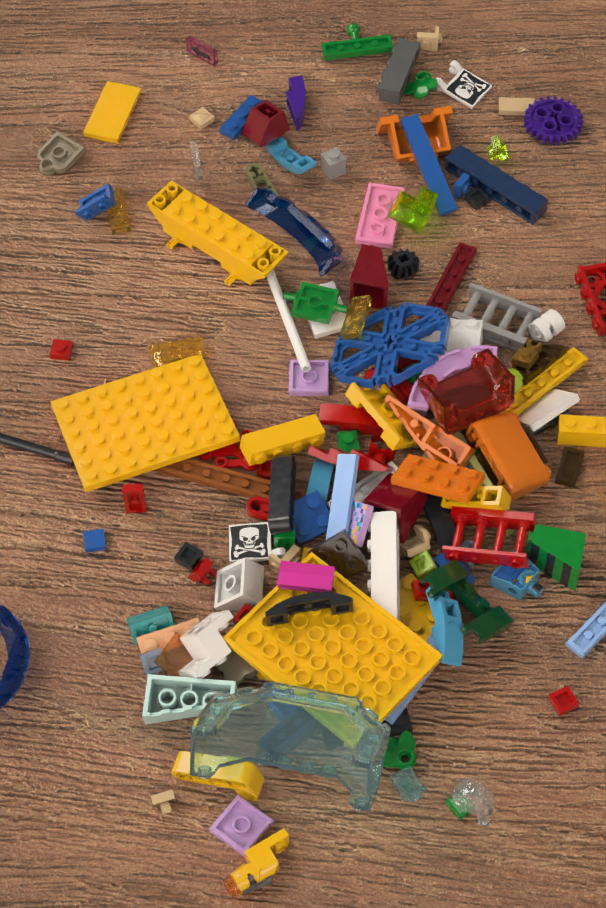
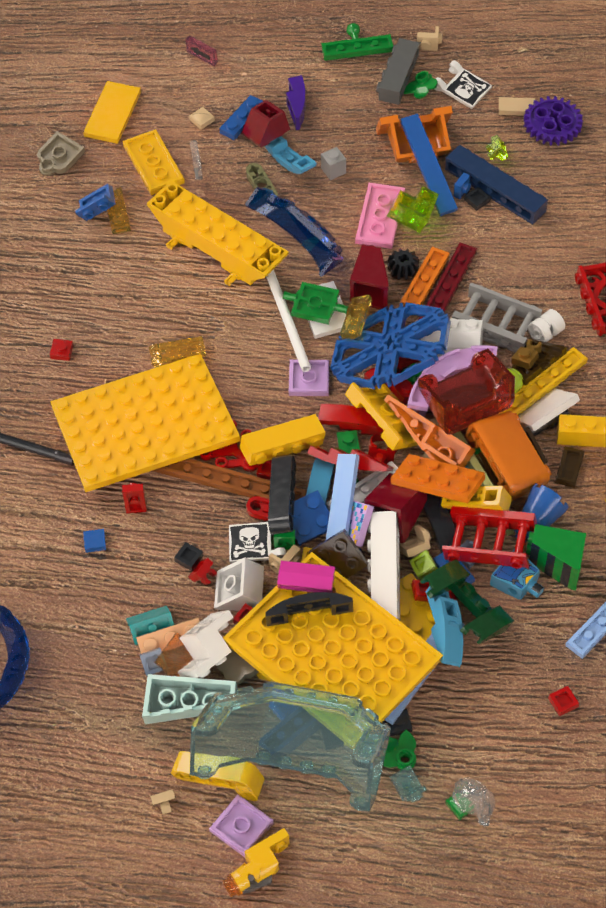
none -> yellow tile [123,129,185,195]
none -> orange plate [400,247,450,307]
none -> blue cone [514,483,569,543]

